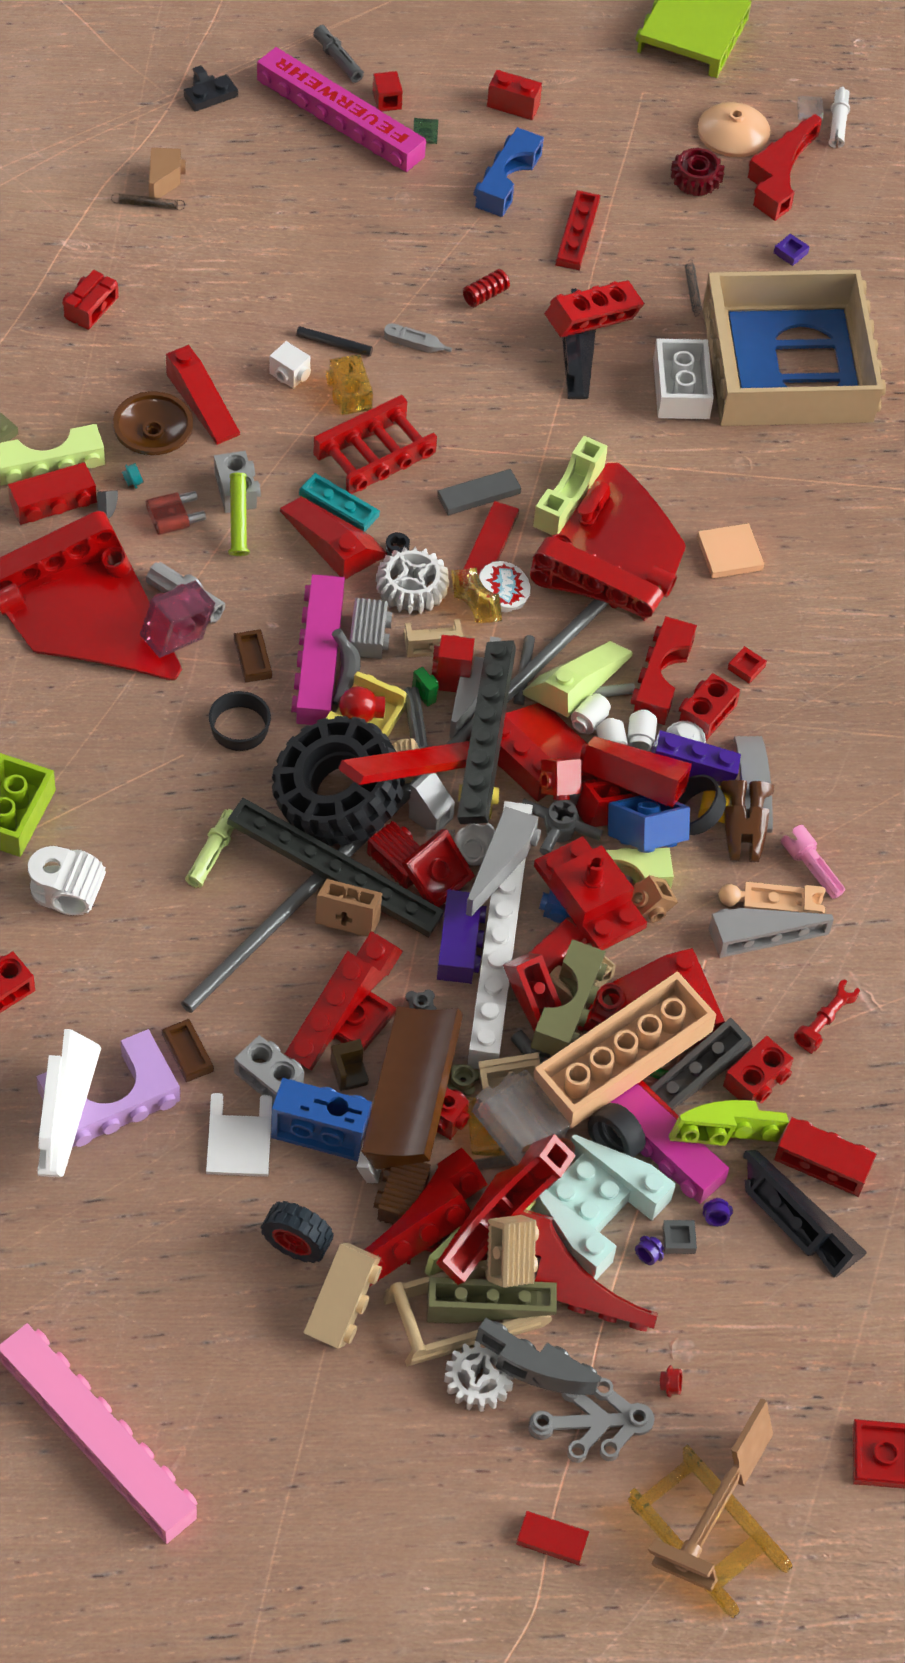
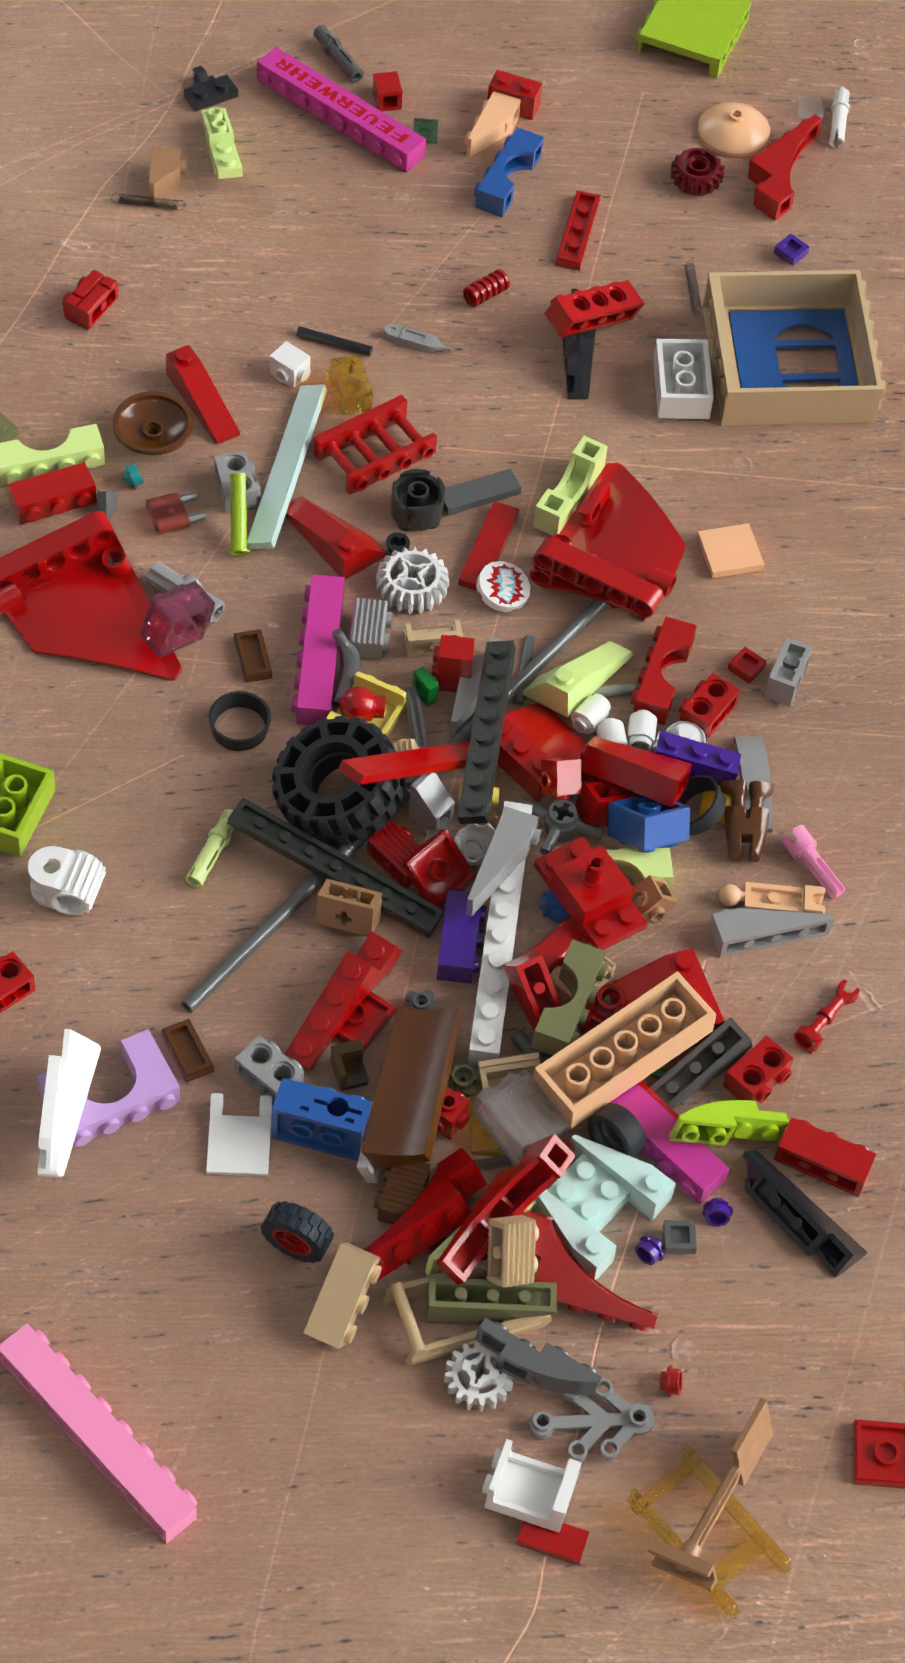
teal tile [299,473,380,532] -> none
clear yellow tile [451,568,502,623] -> none
none -> yellowish green slope [201,107,243,179]
none -> light aqua tile [247,384,327,549]
none -> pearl dark grey brick [390,469,445,531]
none -> light nougat slope [464,91,521,157]
none -> white panel [482,1439,582,1533]
none -> light grey brick [764,637,813,707]

